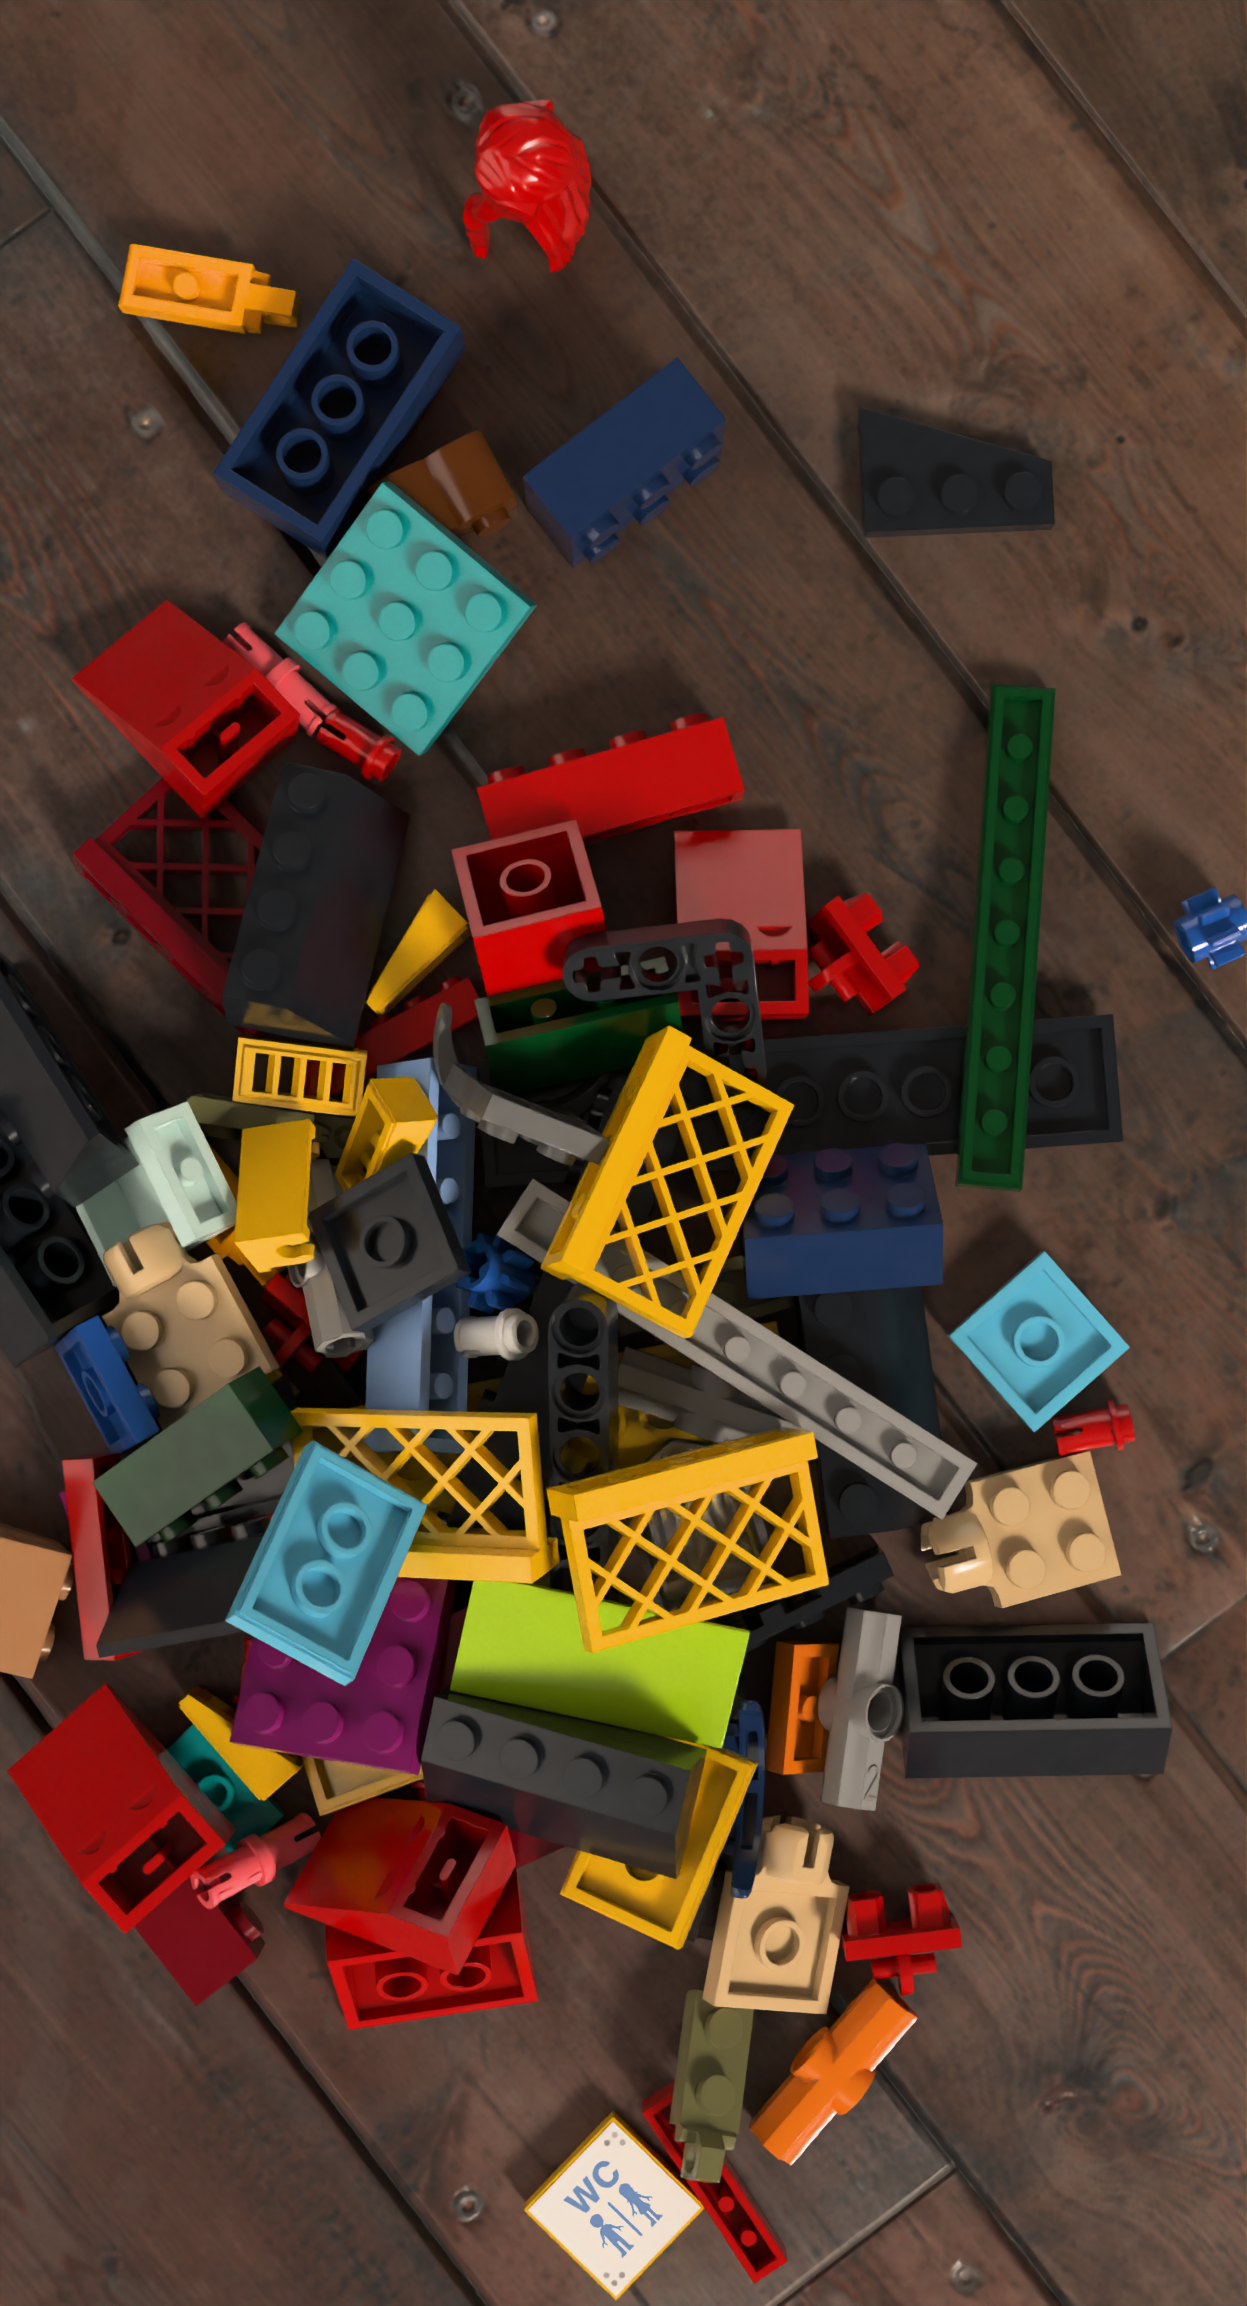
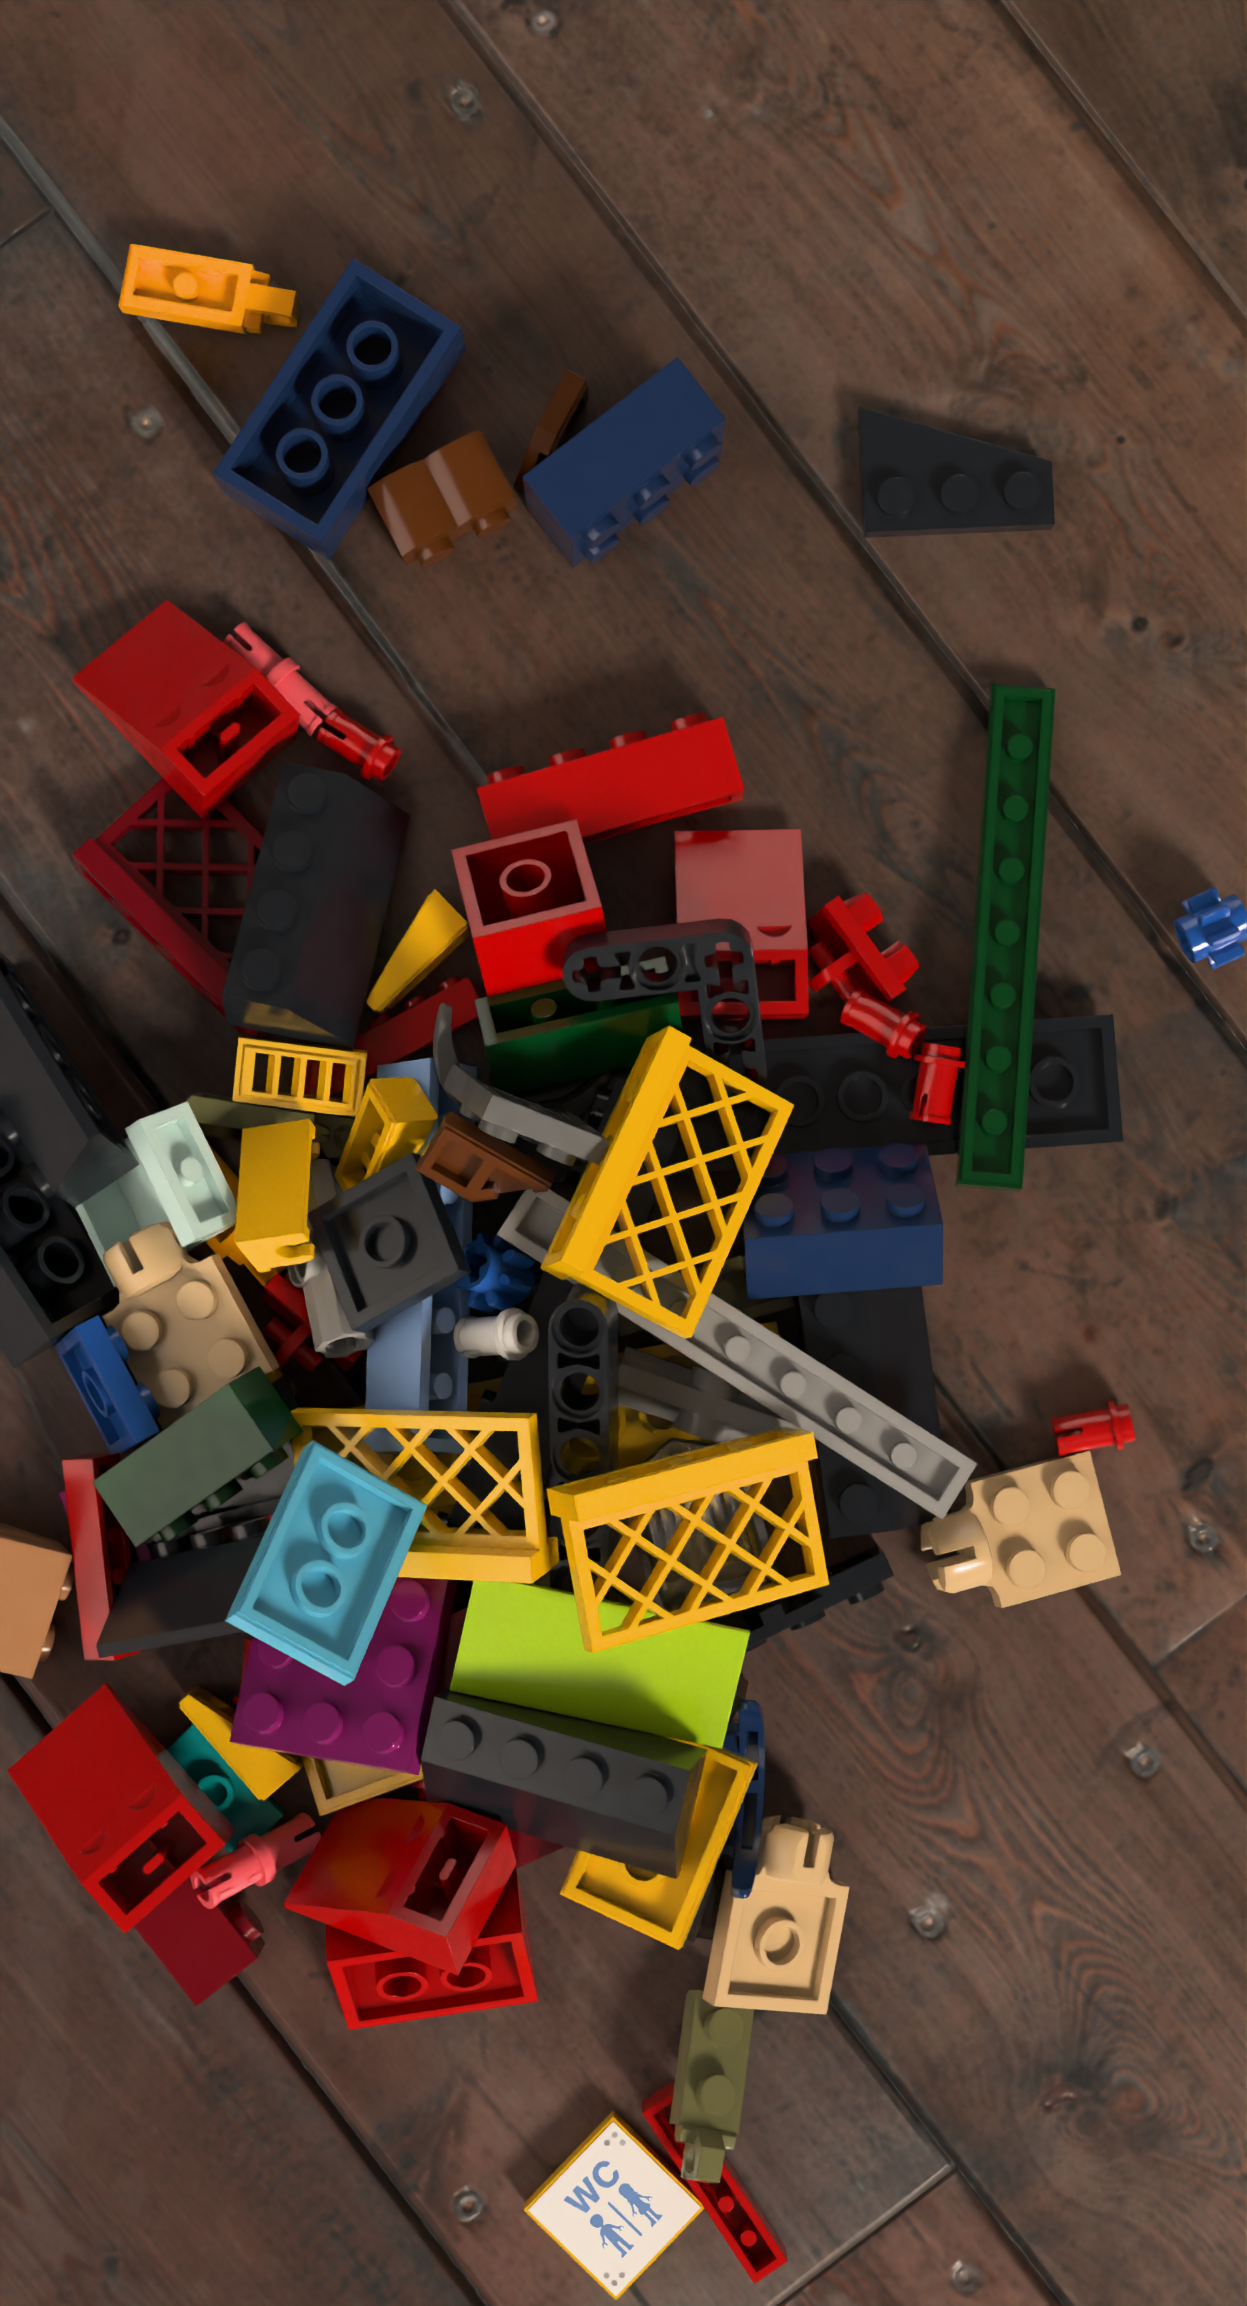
teal plate [275,481,537,756] -> none
red hair [463,100,592,273] -> none
orange piece [749,1979,918,2165] -> none
orange plate [765,1639,839,1775] -> none
light grey piece [818,1607,904,1811] -> none
red hips [840,1883,962,1996] -> none
black slope [899,1623,1172,1778] -> none
medium azure plate [946,1251,1130,1432] -> none
none -> reddish brown tile [415,1110,556,1202]
none -> reddish brown tile [513,369,589,495]
none -> red pin [840,988,927,1059]
none -> red pin [909,1042,966,1125]

